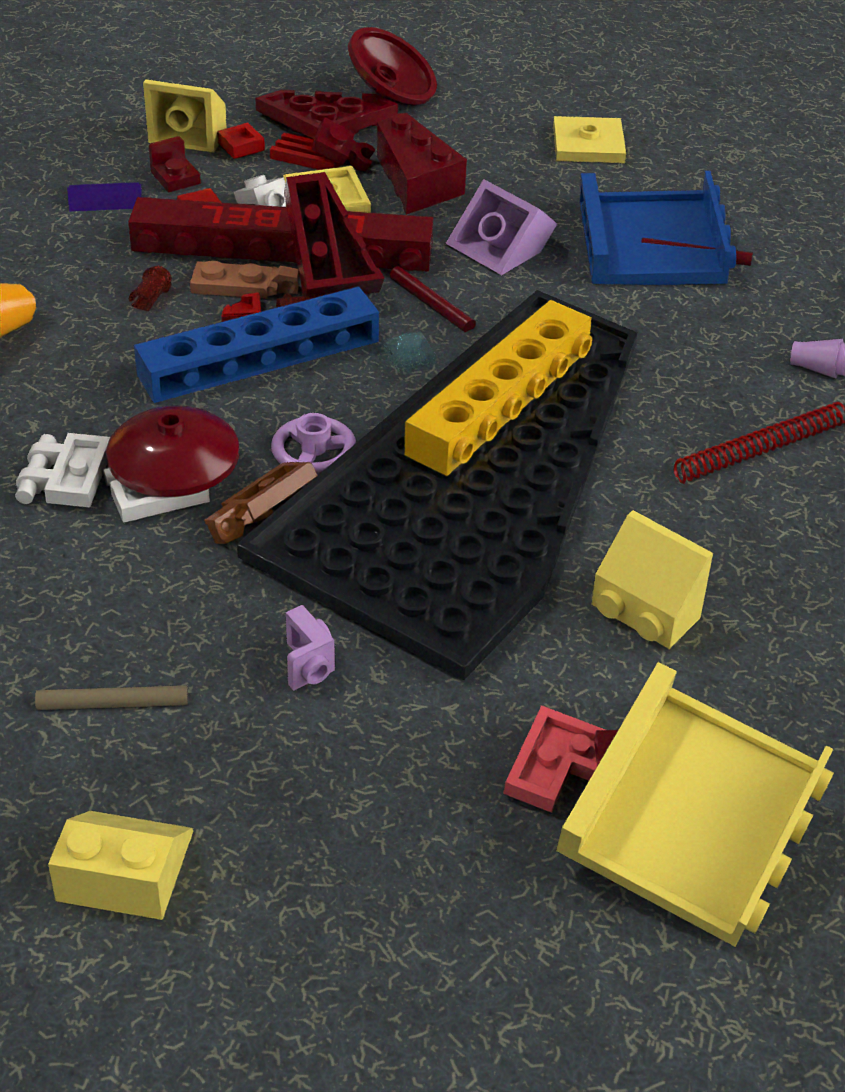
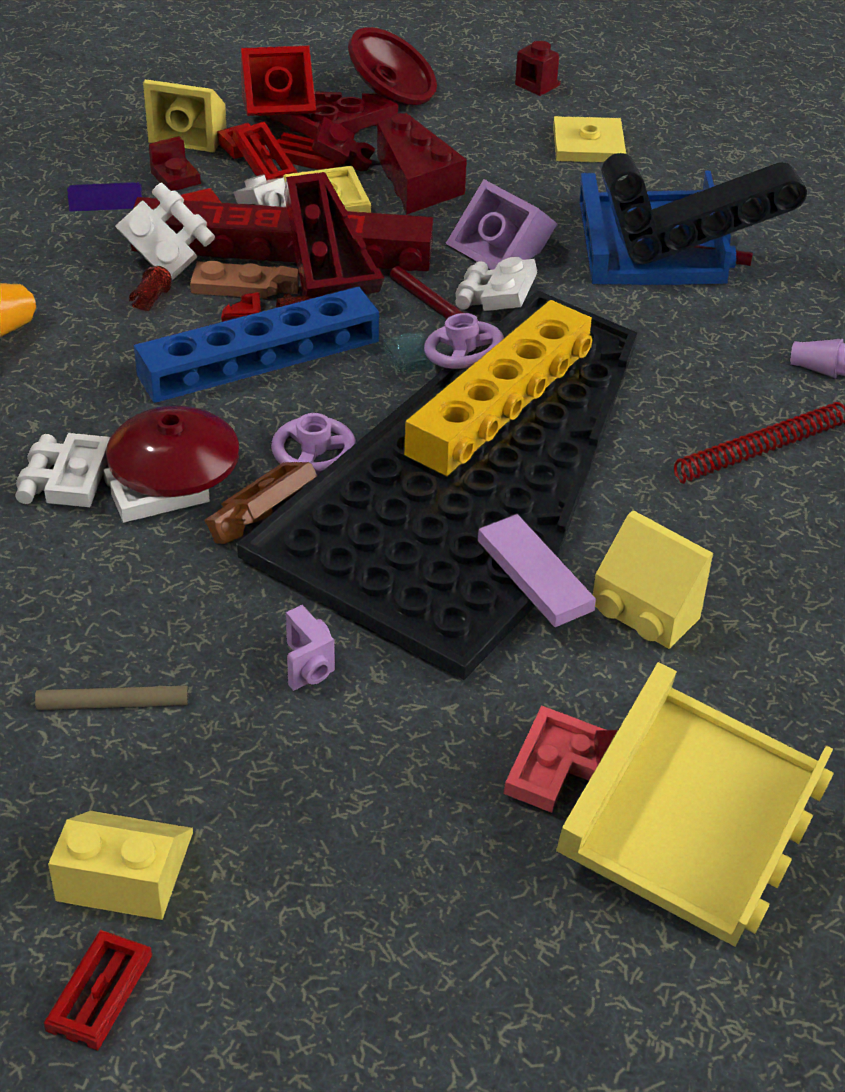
none -> red tile [44,930,152,1051]
none -> white plate [115,183,215,282]
none -> red tile [232,121,298,180]
none -> red slope [241,46,316,116]
none -> lavender piece [424,313,504,369]
none -> white plate [455,257,537,311]
none -> lavender tile [478,514,596,627]
none -> dark red brick [515,41,561,96]
none -> black beam [601,153,807,265]

